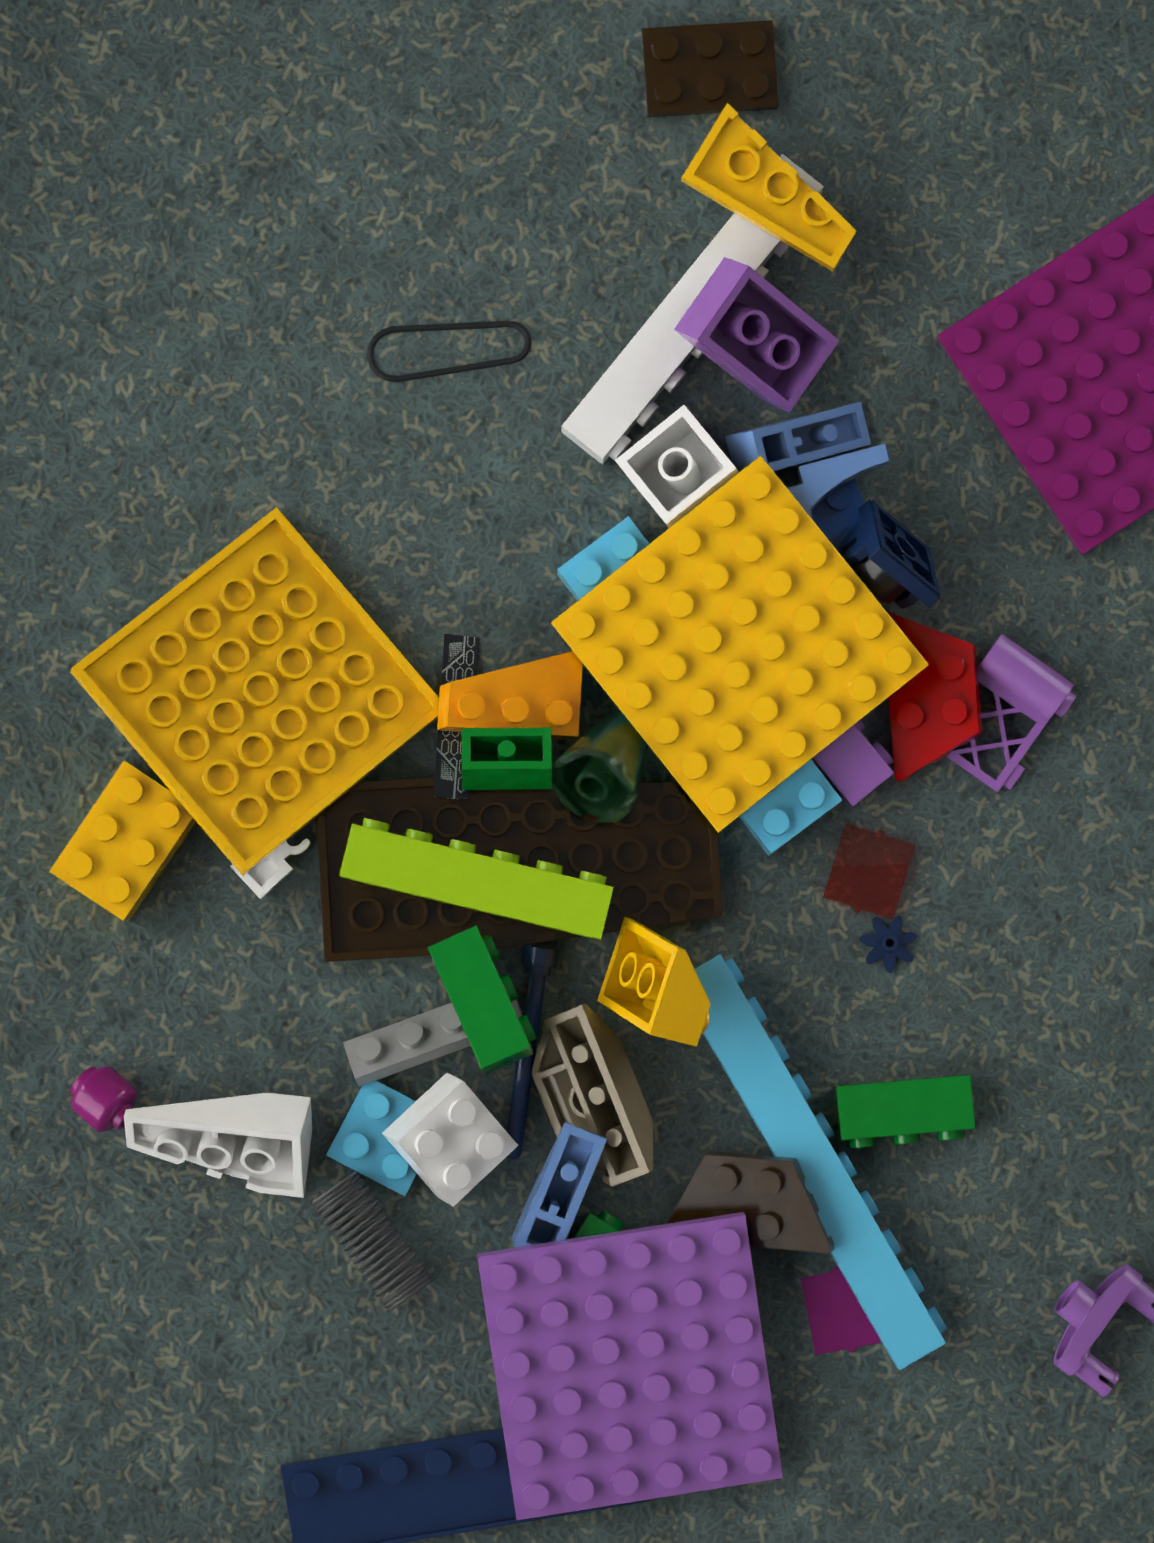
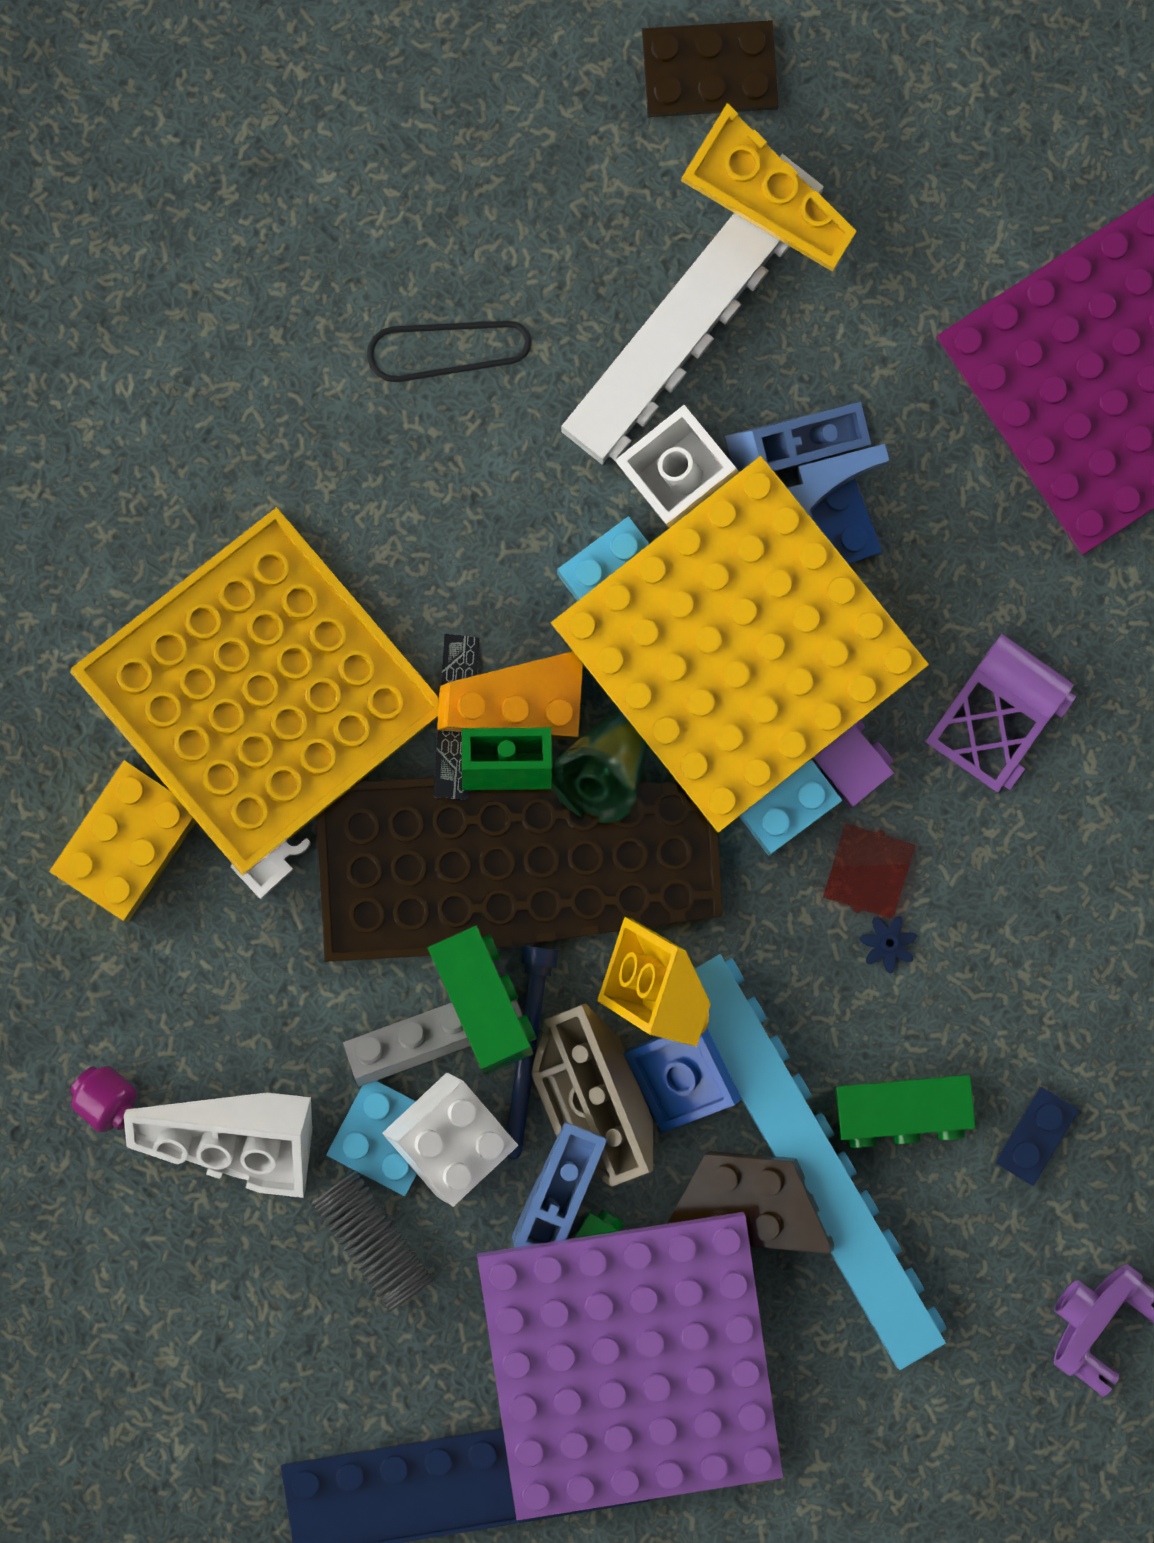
lime brick [339,818,614,941] -> none
medium lavender brick [674,257,839,413] -> none
magenta piece [800,1267,881,1355] -> none
dark blue piece [839,499,941,609] -> none
red wing [887,612,982,782] -> none
none -> blue plate [623,1029,741,1132]
none -> dark blue plate [994,1086,1079,1186]

